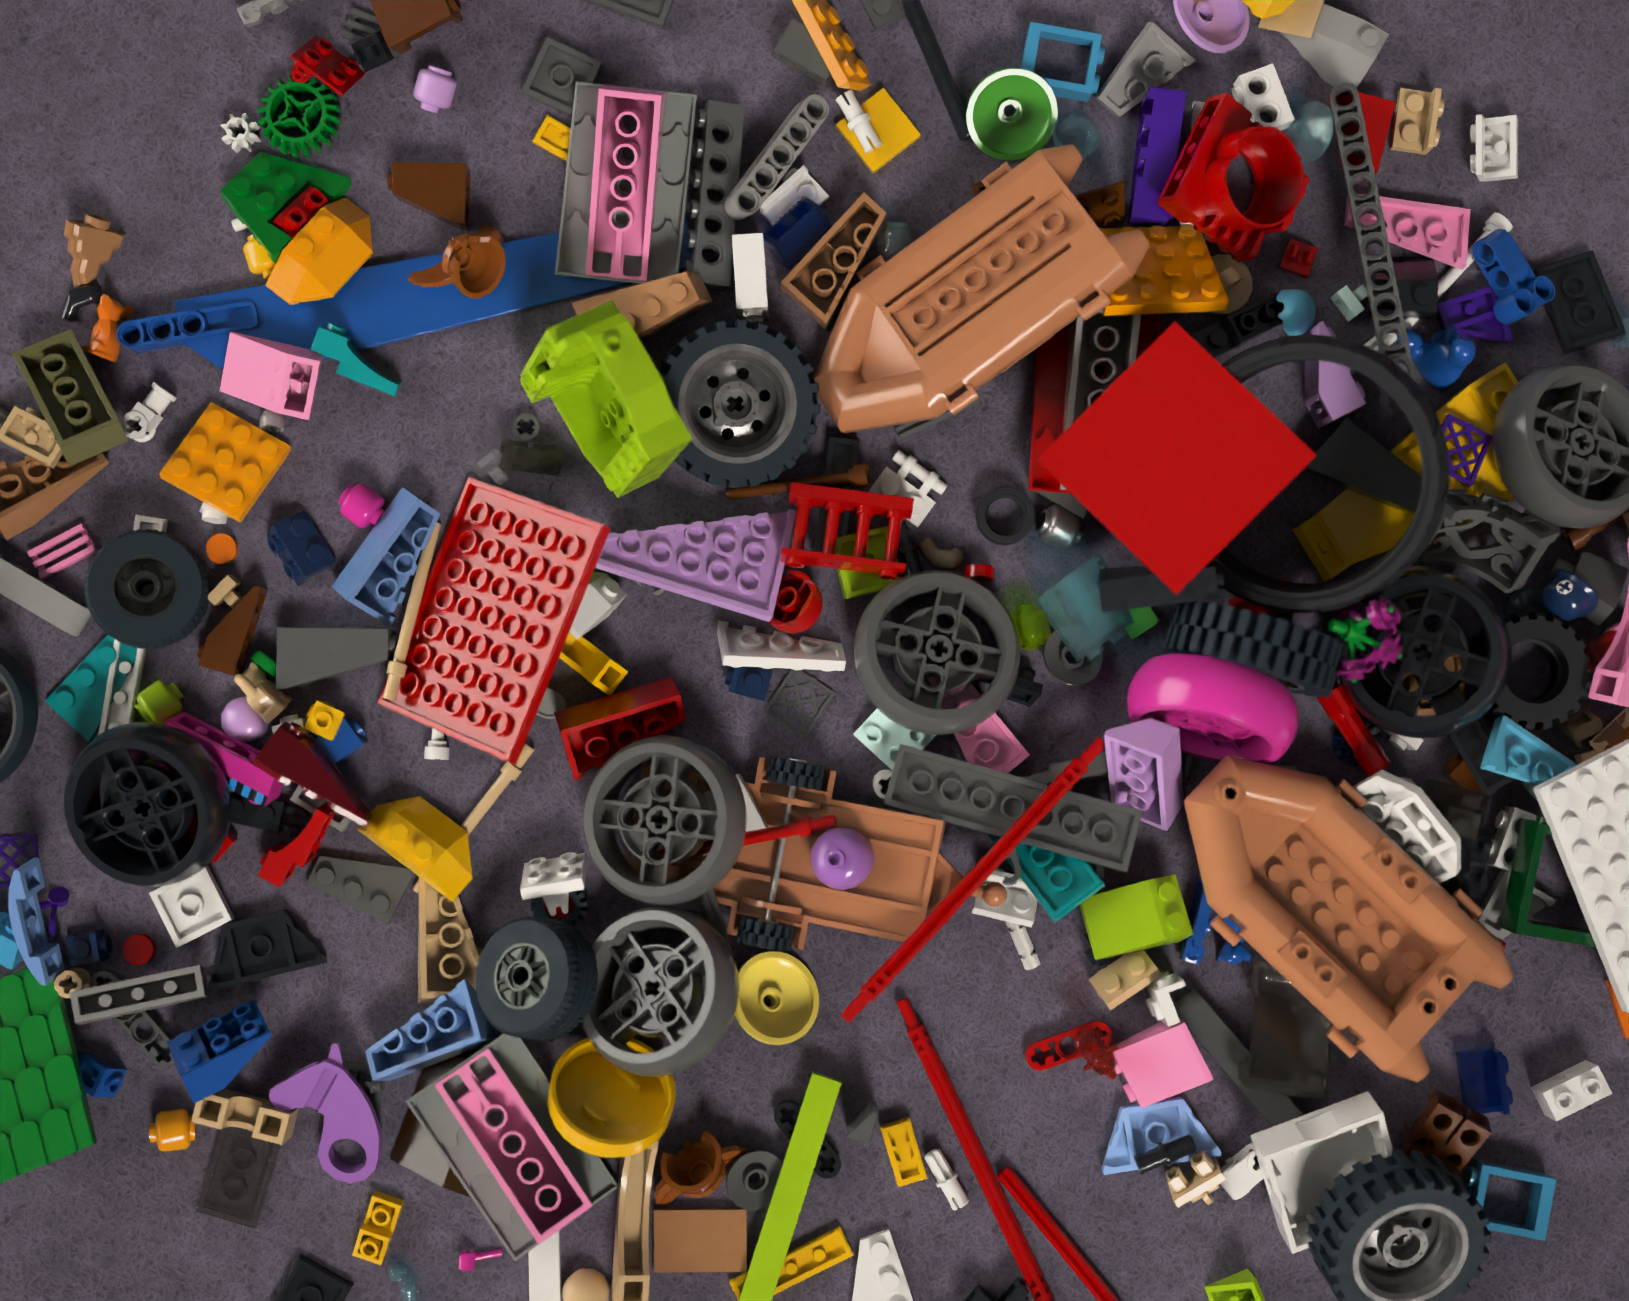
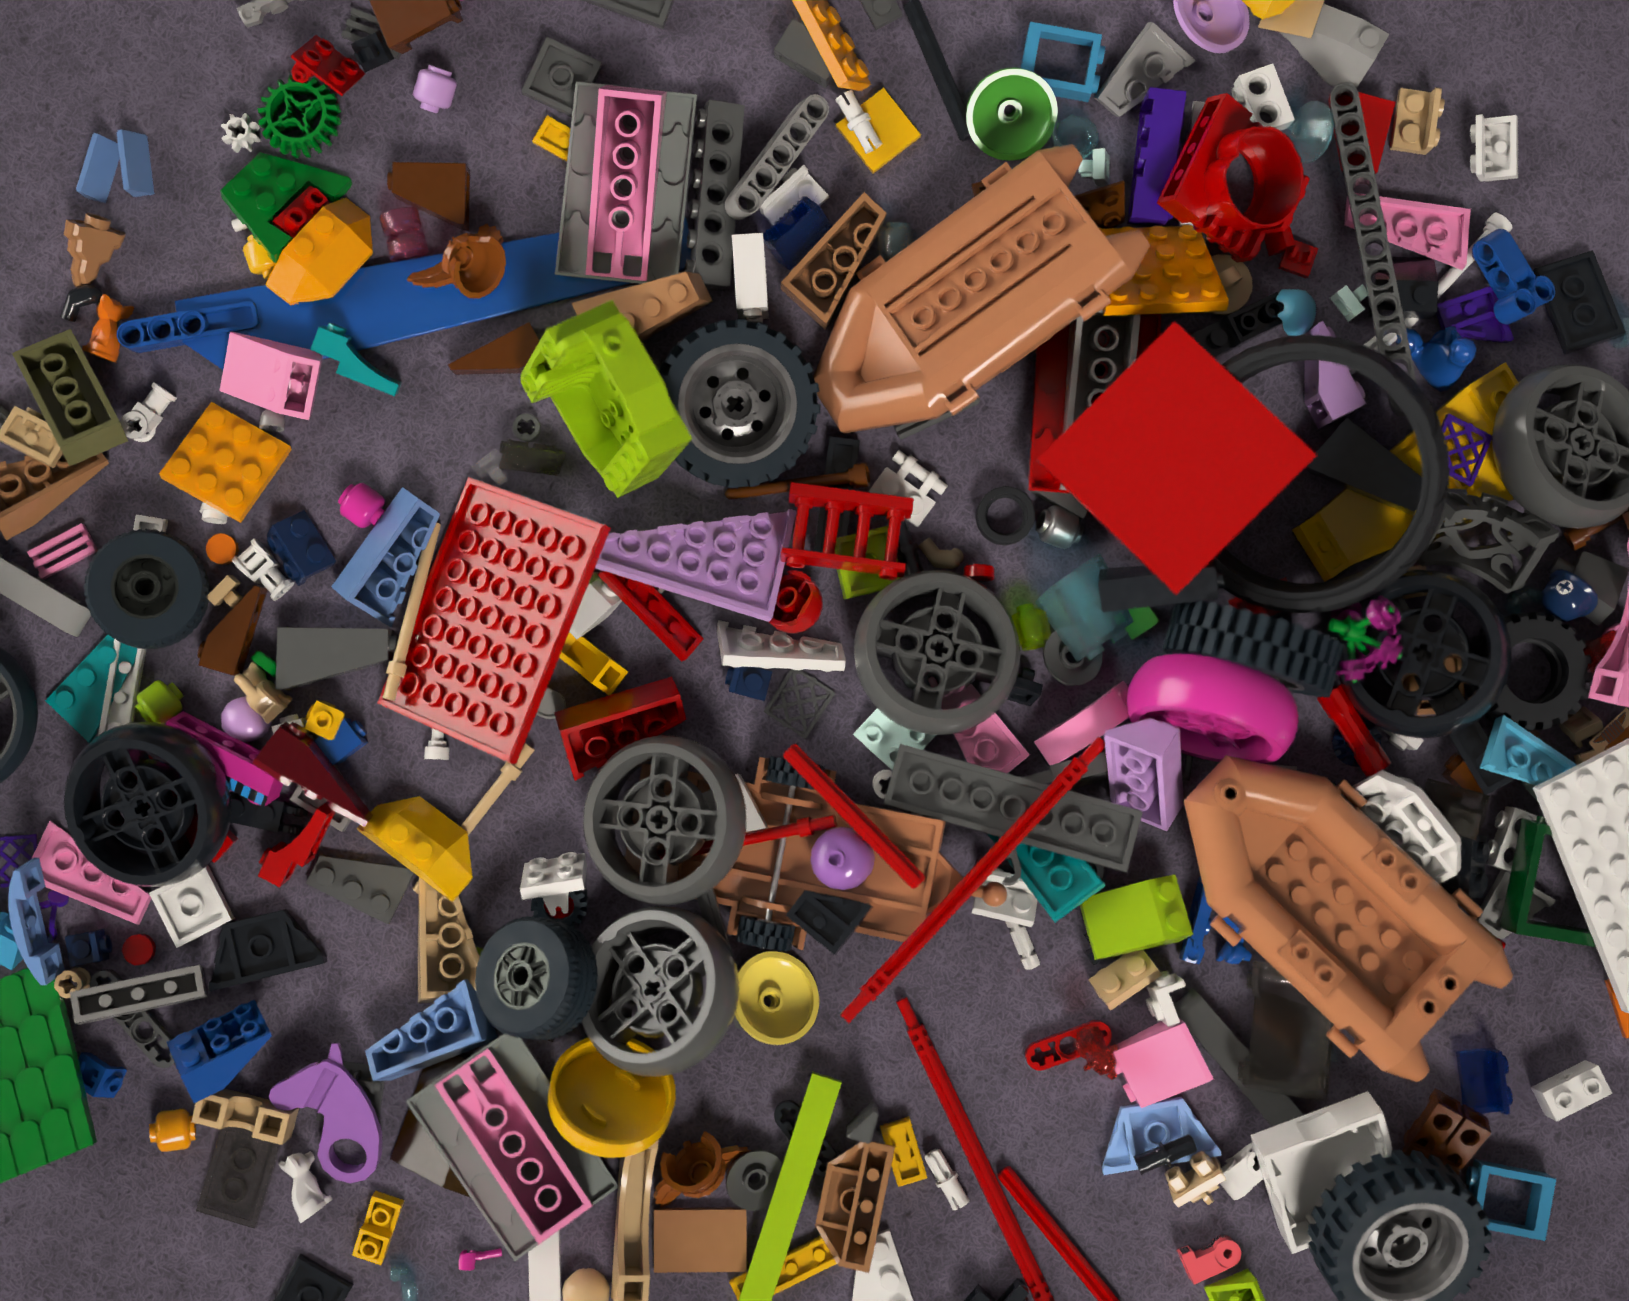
none -> bright pink wing [31,821,152,925]
none -> medium blue slope [76,133,120,203]
none -> medium blue slope [117,129,154,197]
none -> white connector [231,538,294,601]
none -> white animal [278,1151,333,1223]
none -> clear pink wheel [379,207,429,261]
none -> reddish brown slope [448,322,540,375]
none -> red tile [597,570,704,662]
none -> red axle [783,744,925,889]
none -> black wing [786,890,873,955]
none -> medium nougat wedge [815,1141,895,1273]
none -> bright pink arch [1034,681,1129,765]
none -> light aqua tile [1078,148,1110,186]
none -> coral leg [1177,1235,1242,1285]
none -> red tile [1264,226,1295,256]

